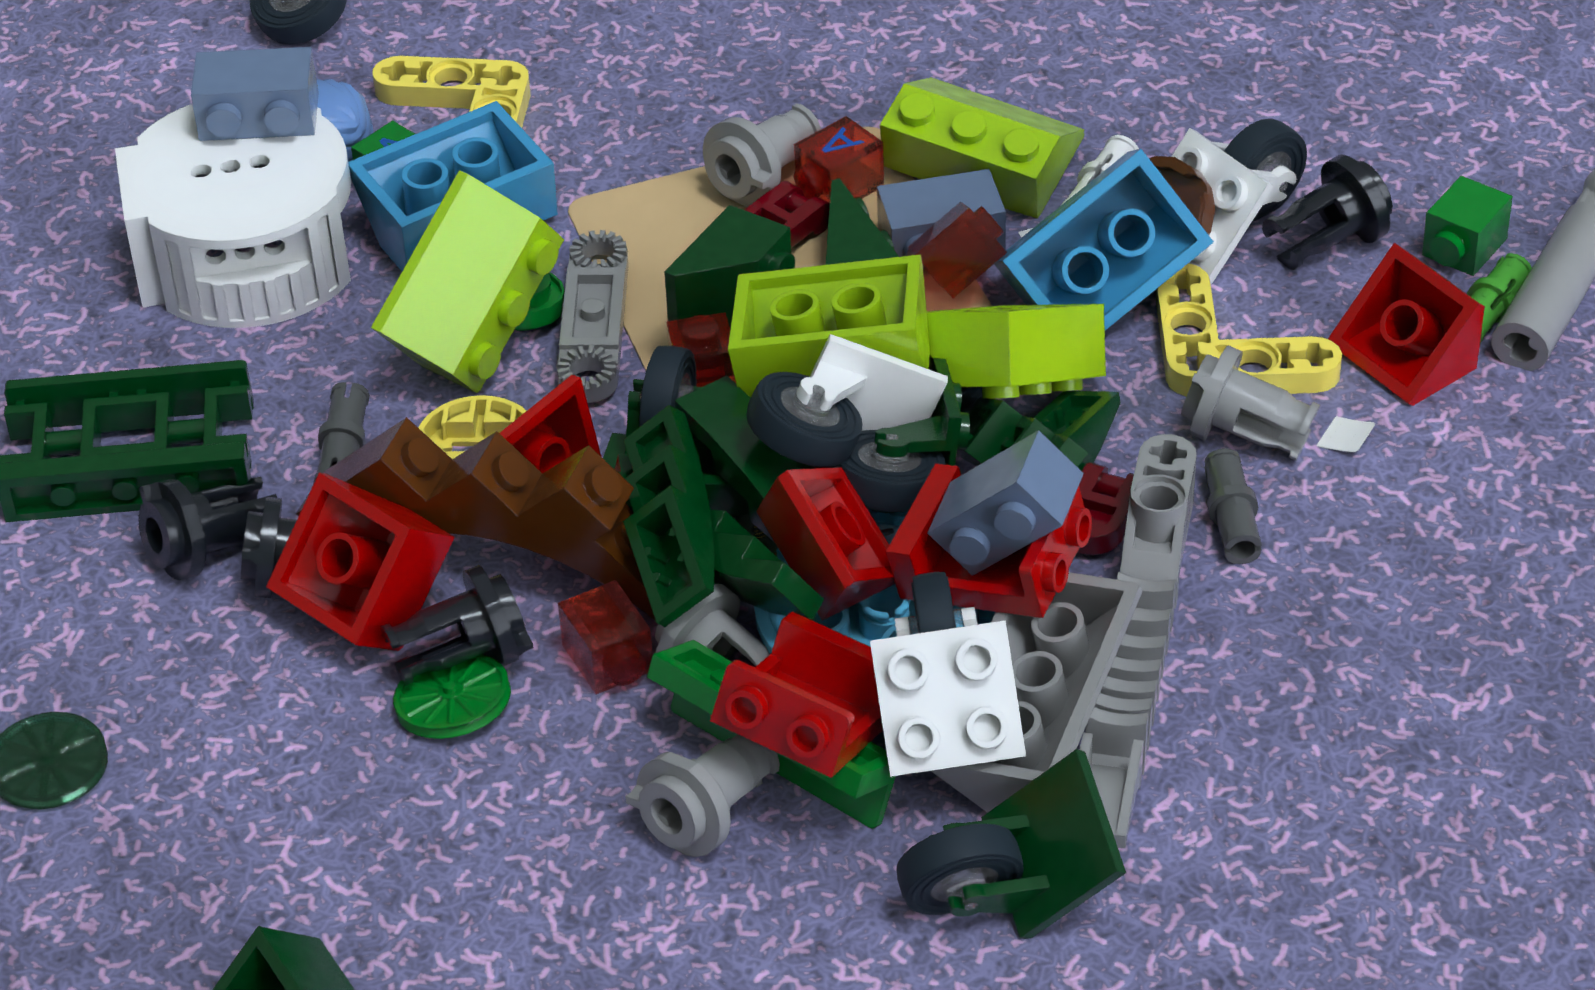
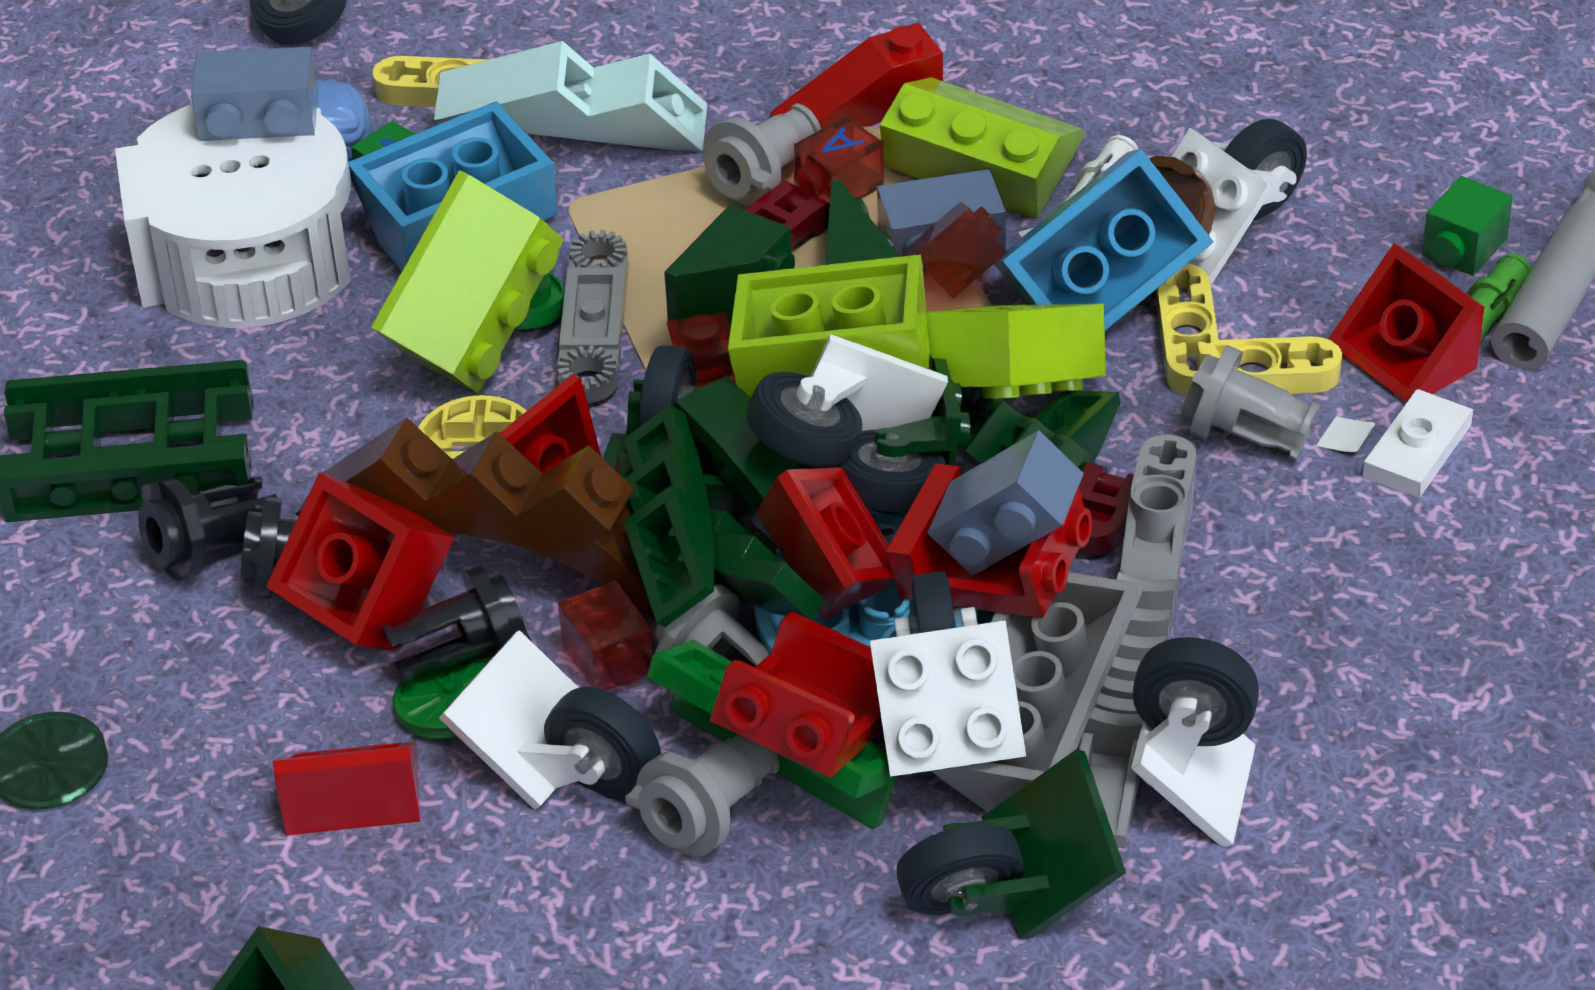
dark grey pin [313,382,370,484] -> none
dark grey pin [1204,448,1262,564] -> none
black piece [1262,154,1393,270] -> none
none -> red slope [273,741,421,836]
none -> light aqua slope [434,41,707,152]
none -> white plate [439,630,661,810]
none -> red slope [770,22,943,140]
none -> plate [1131,637,1259,847]
none -> white plate [1363,389,1473,498]

